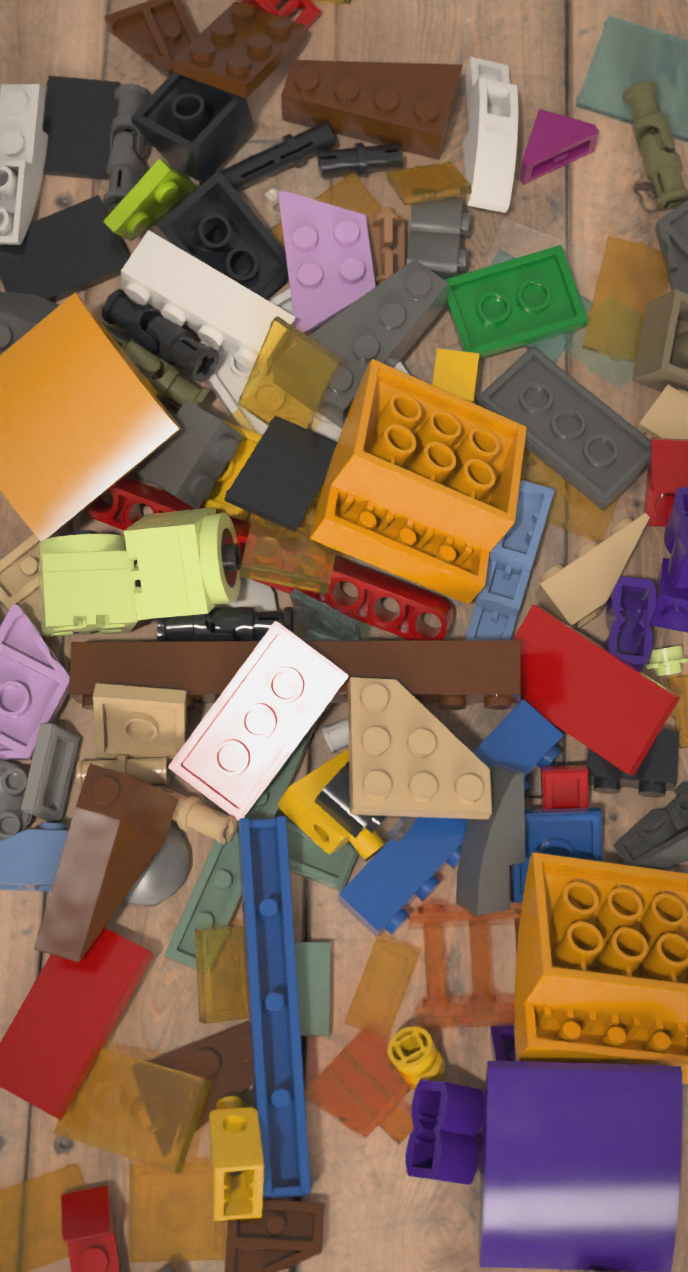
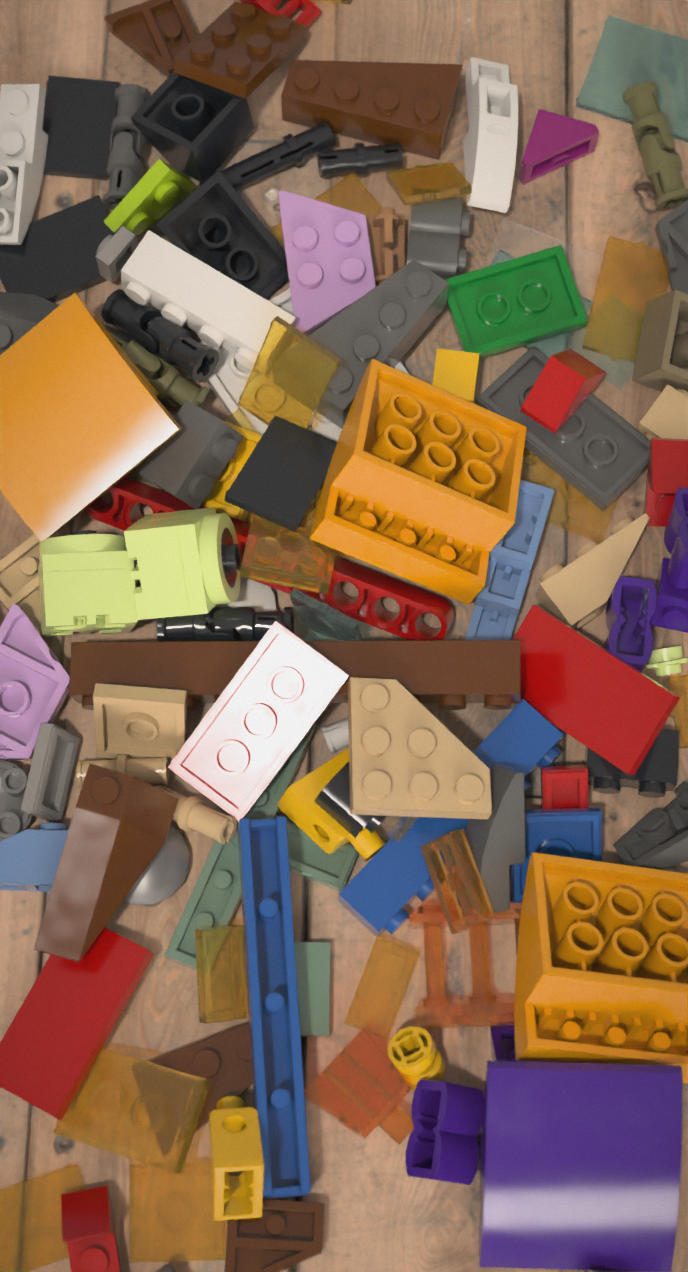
none -> light grey plate [96,226,138,284]
none -> clear orange tile [420,829,495,934]
none -> red slope [521,349,606,434]

